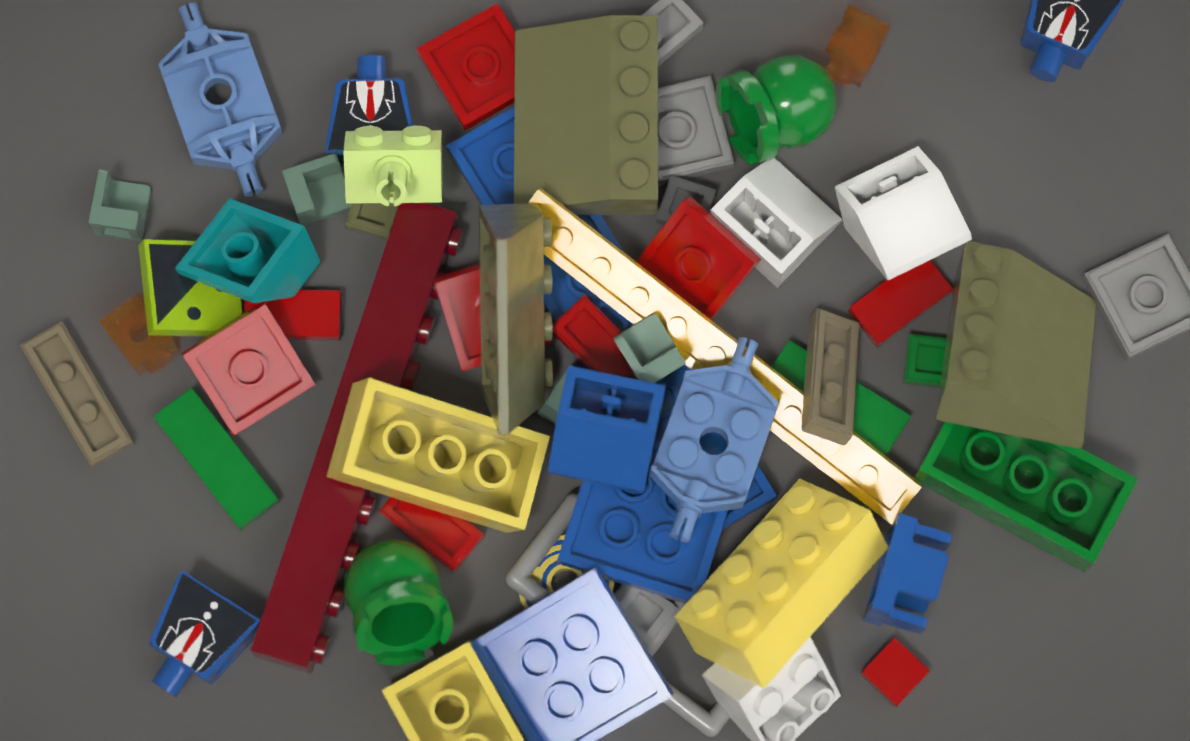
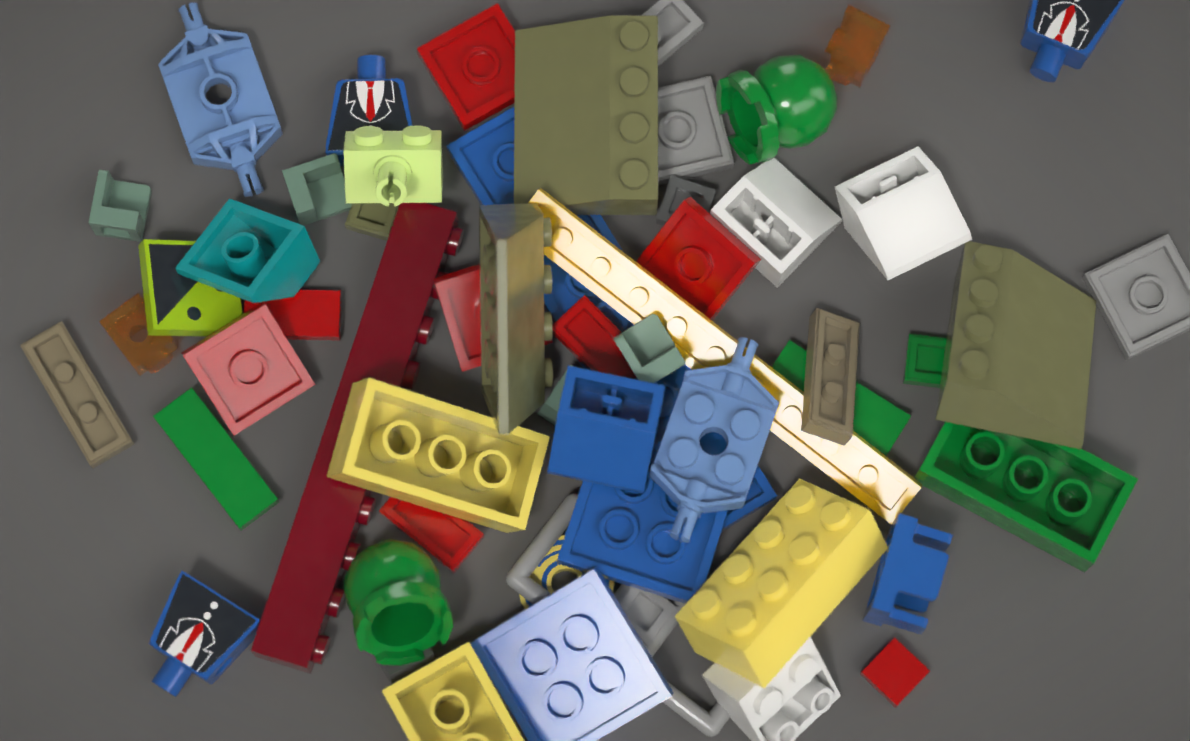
red tile [848,260,953,348] -> none

